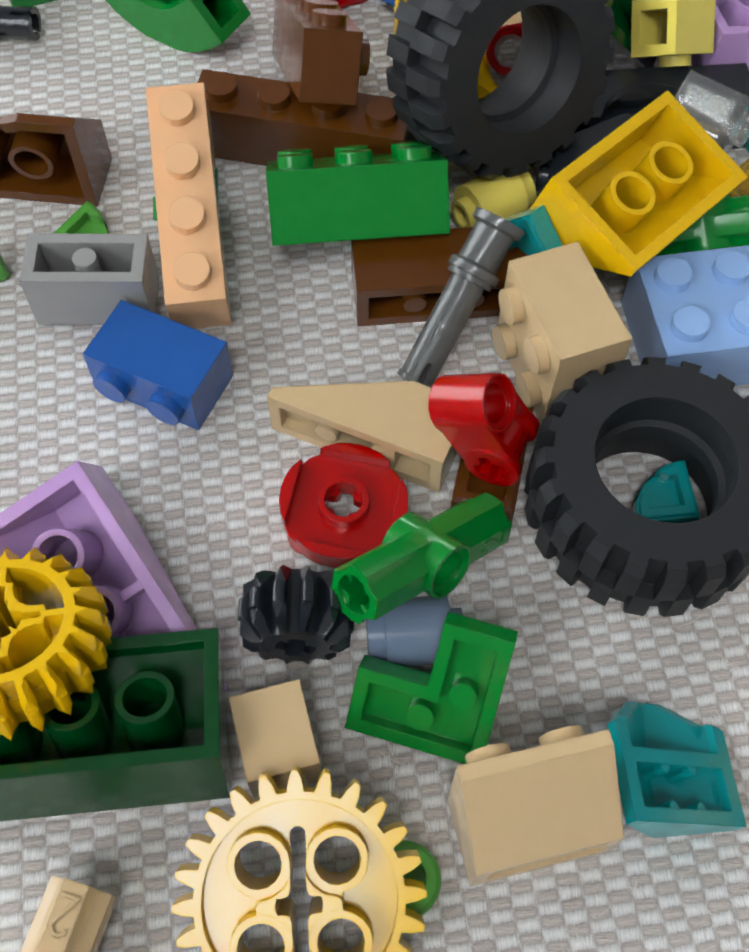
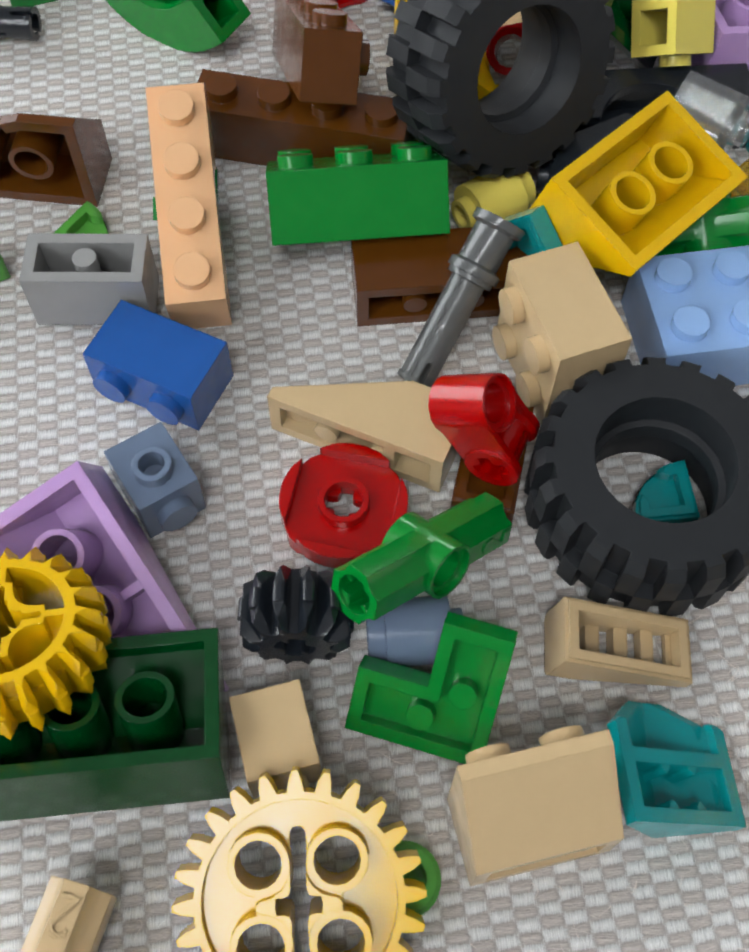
none -> sand blue brick [104,422,206,538]
none -> tan slope [544,597,693,687]

